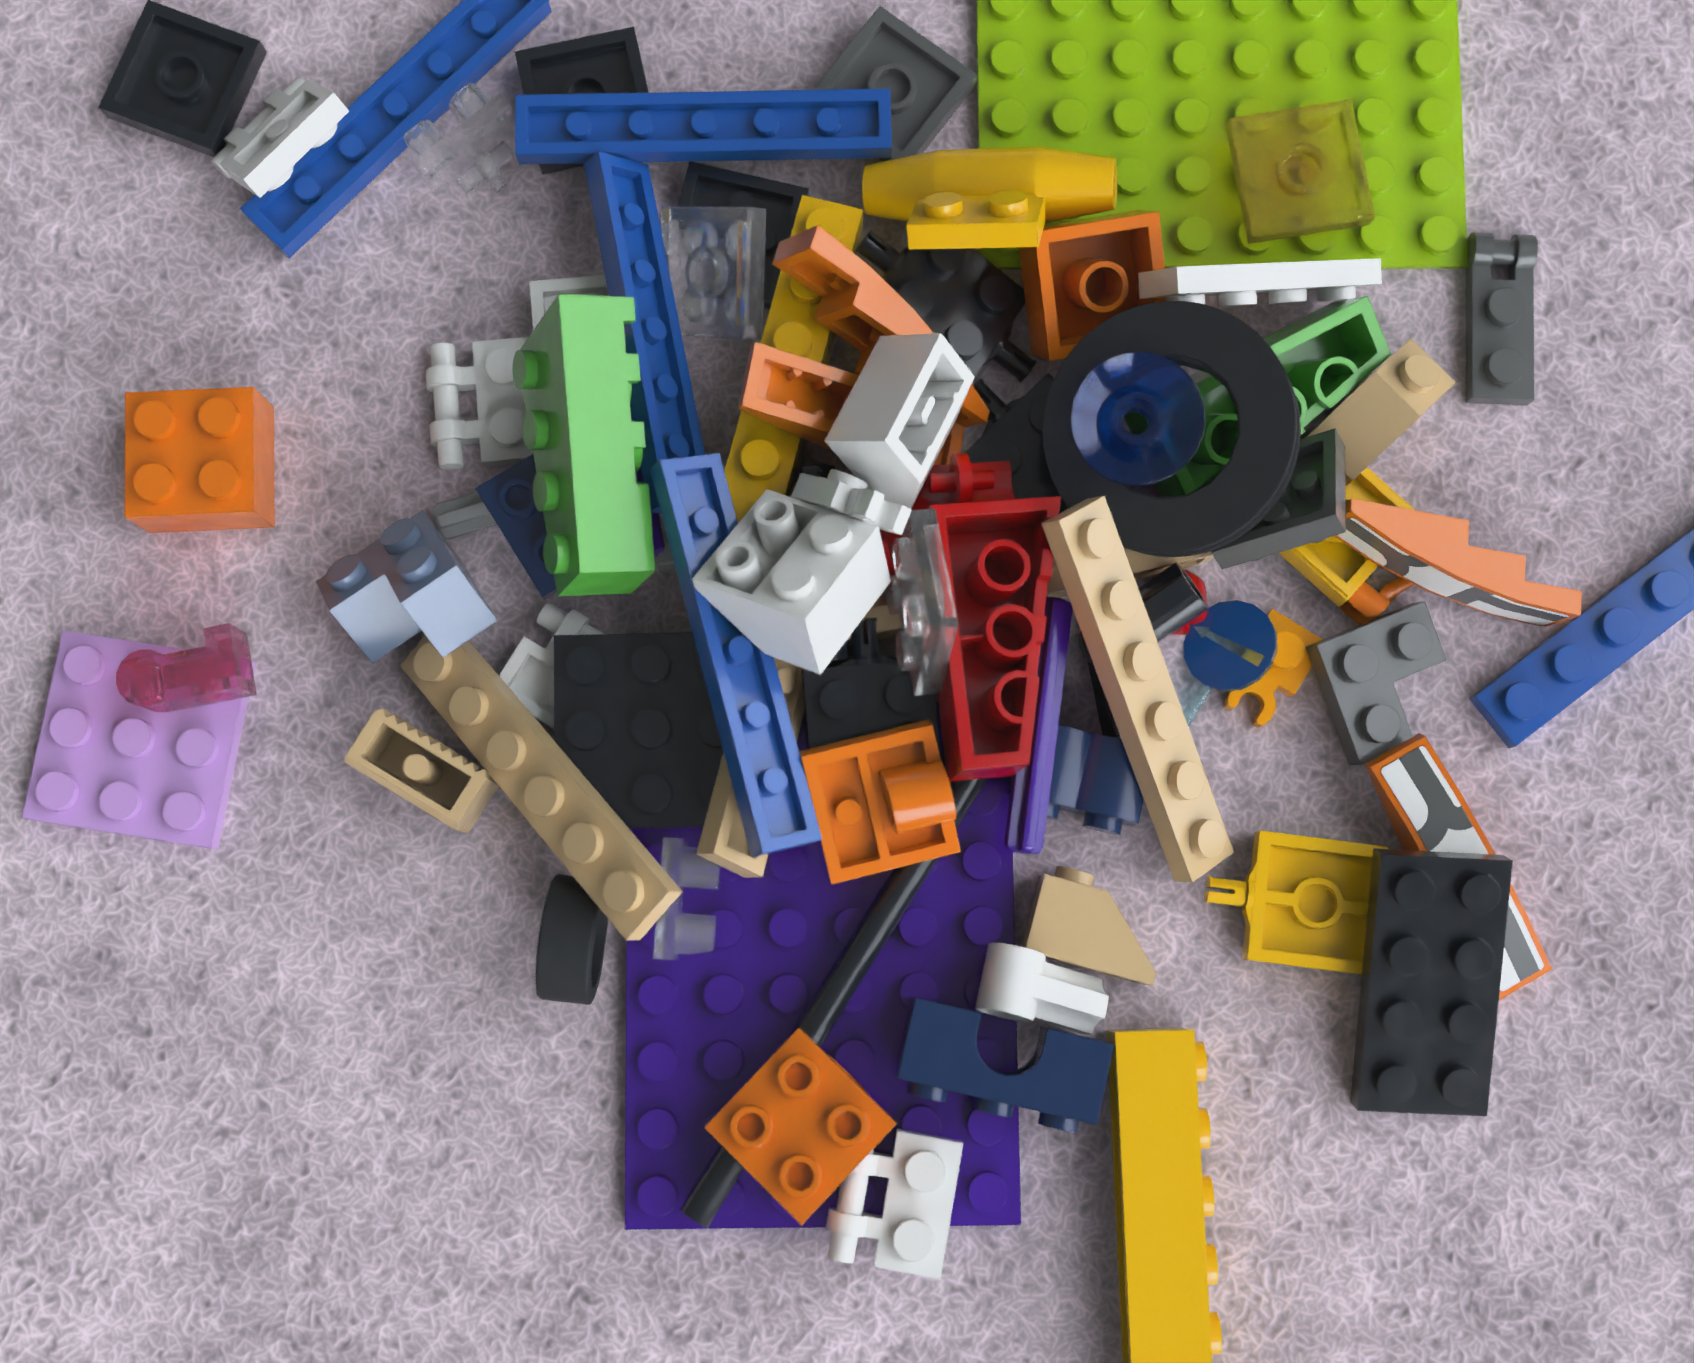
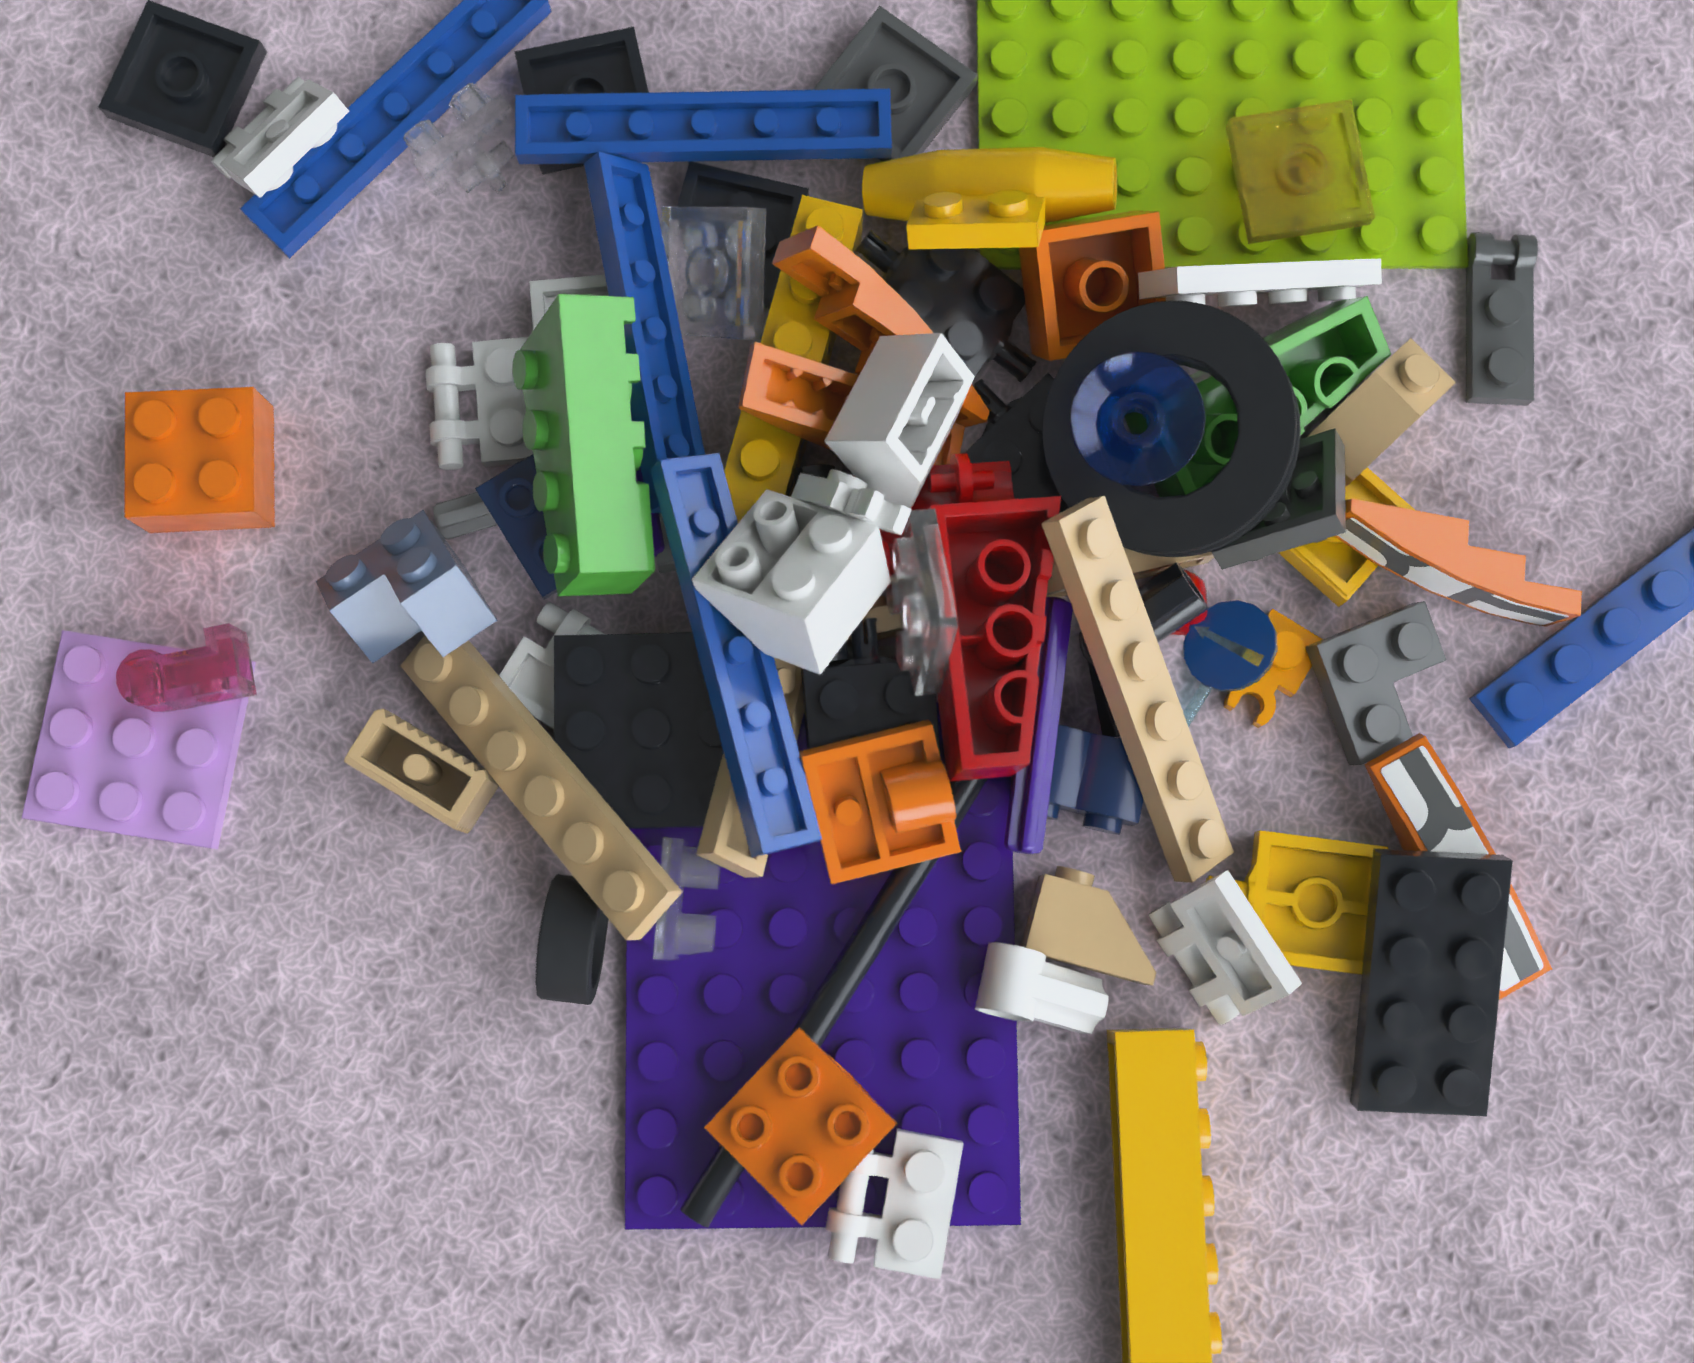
dark blue arch [895,997,1114,1133] -> none
orange hand [1339,576,1414,625] -> none
none -> white plate [1148,870,1302,1025]

